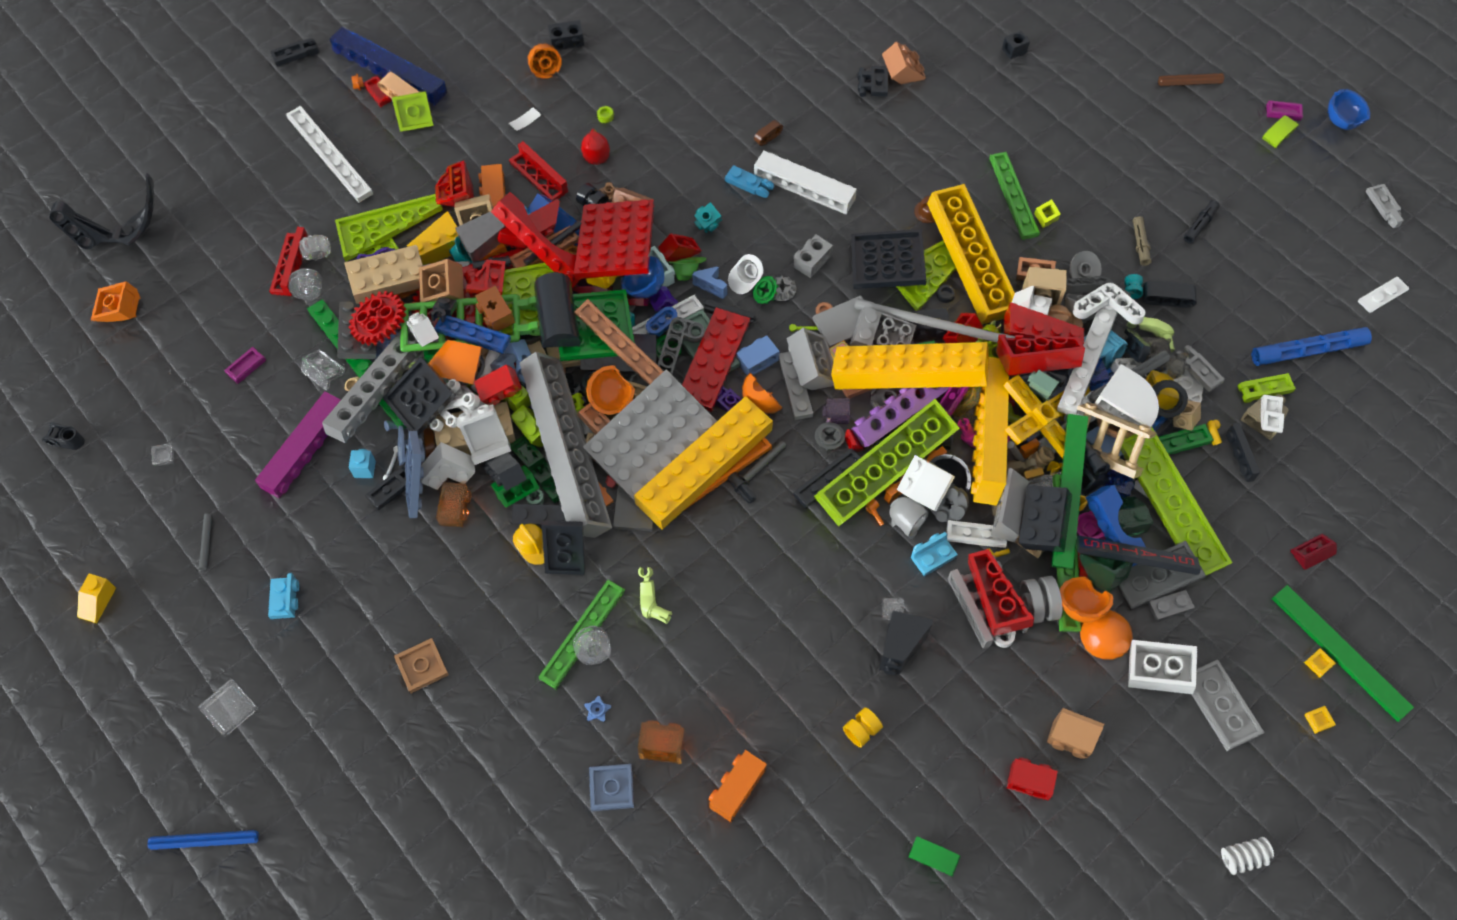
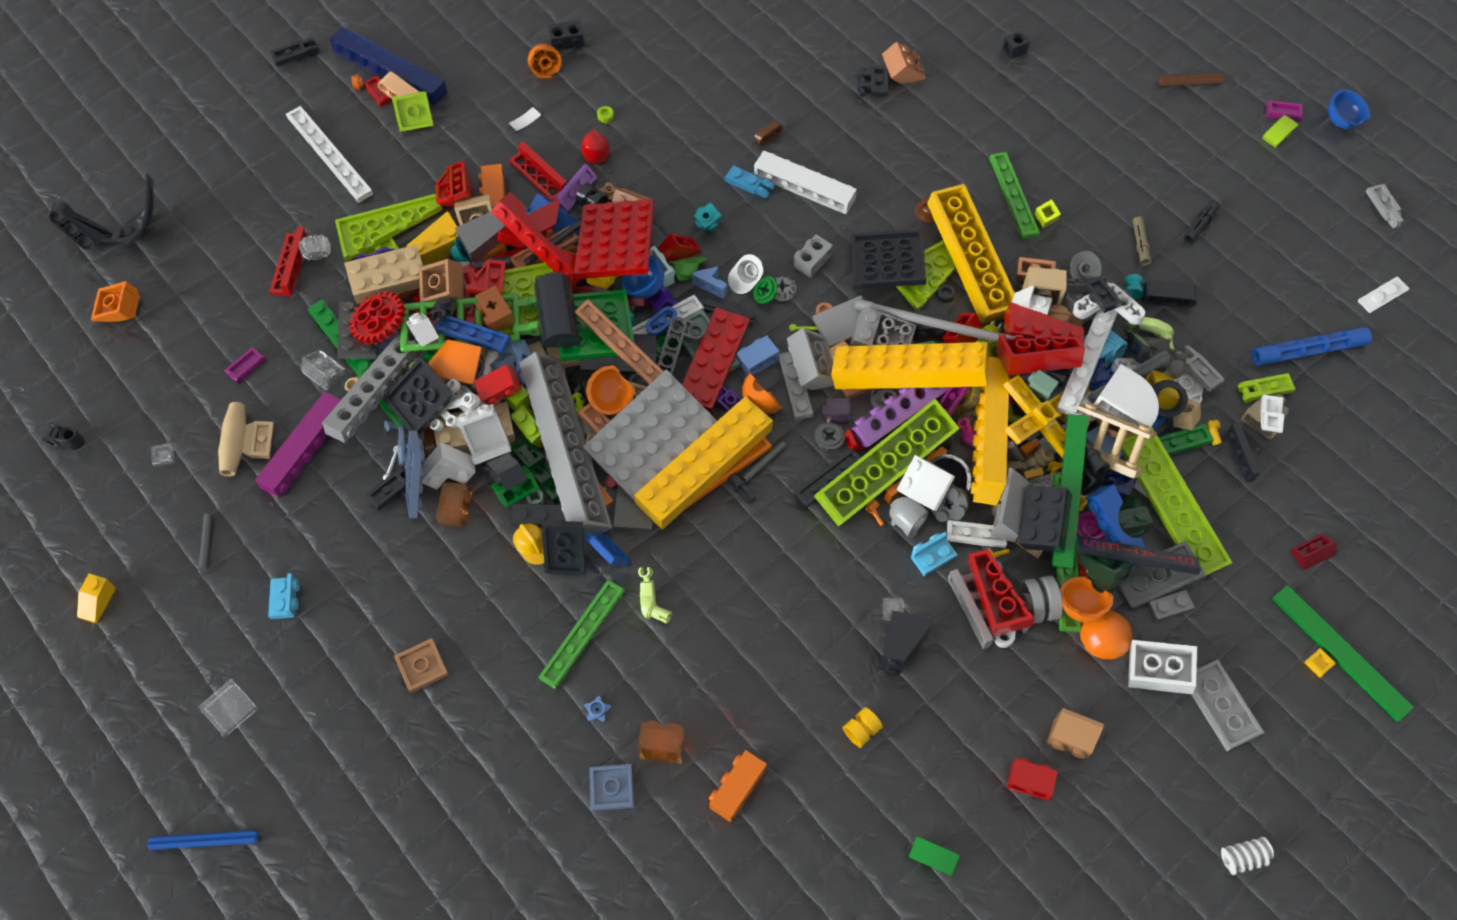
clear piece [288,269,322,300] -> none
medium azure brick [349,449,376,478] -> none
clear piece [573,626,611,665] -> none
yellow tile [1305,706,1336,734] -> none
none -> tan plate [218,402,275,476]
none -> medium lavender tile [554,164,597,212]
none -> blue tile [584,532,631,566]
none -> black plate [1084,276,1122,313]

